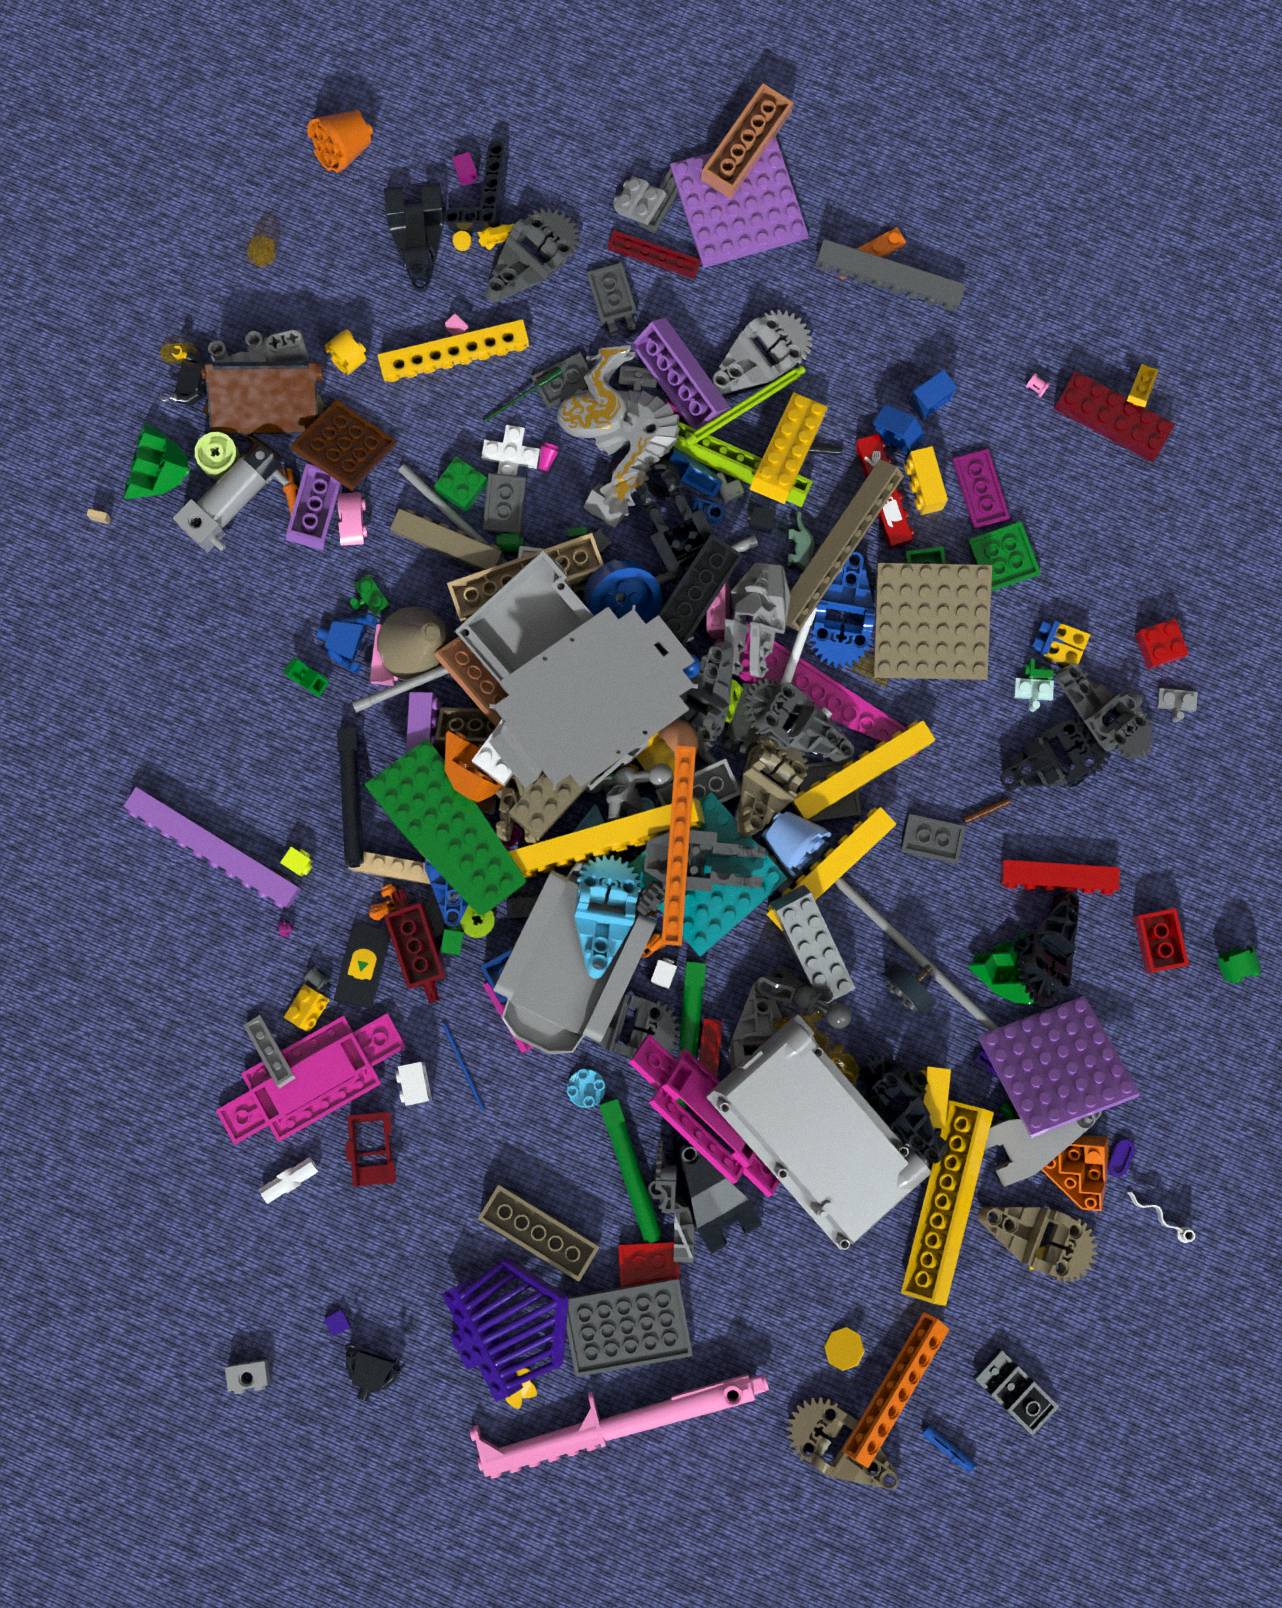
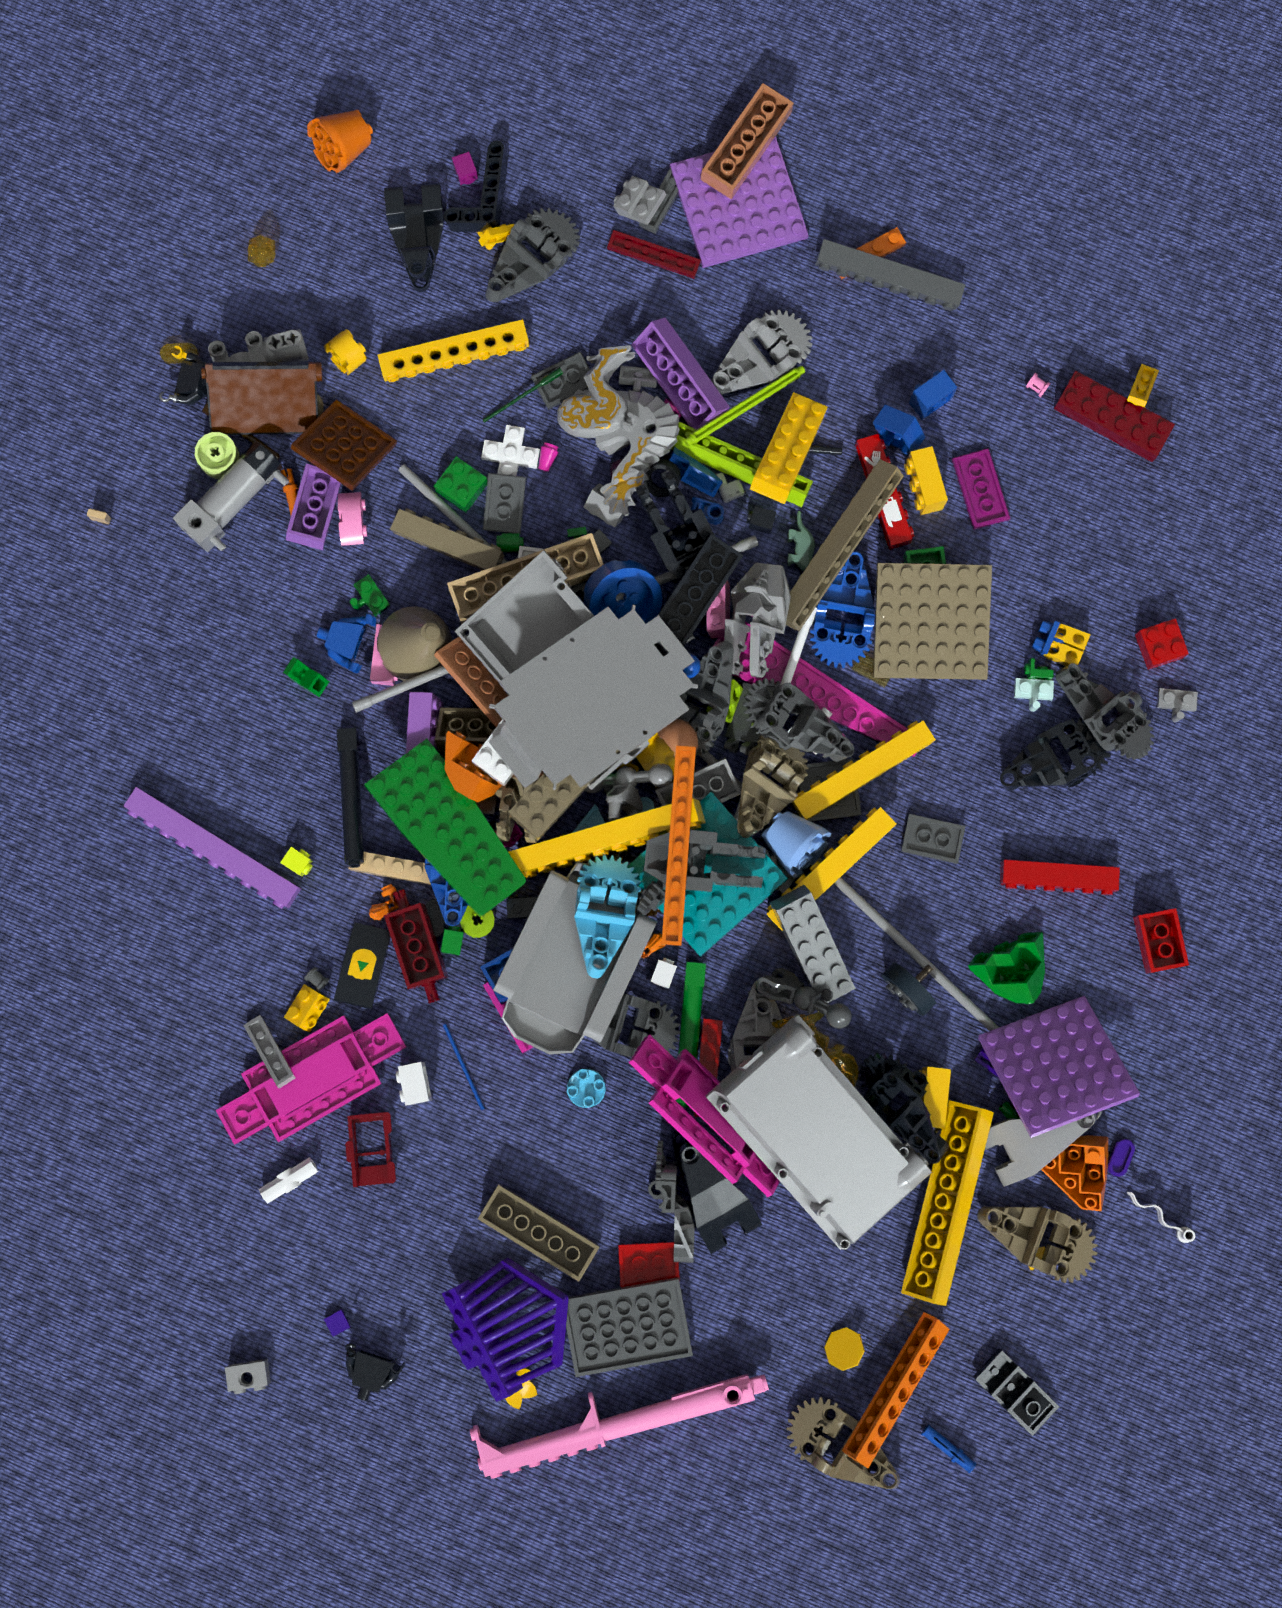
green brick [124,423,190,499] -> none
magenta plate [278,919,292,938] -> none
bright pink slope [445,314,469,336] -> none
yellow tile [453,231,472,251] -> none
dark grey tile [586,263,637,337] -> none
green brick [599,1099,662,1243] -> none
reddish brown piece [963,797,1011,824] -> none
green plate [967,522,1041,592] -> none
black connector [1014,891,1079,1007] -> none
green brick [1216,945,1261,984] -> none

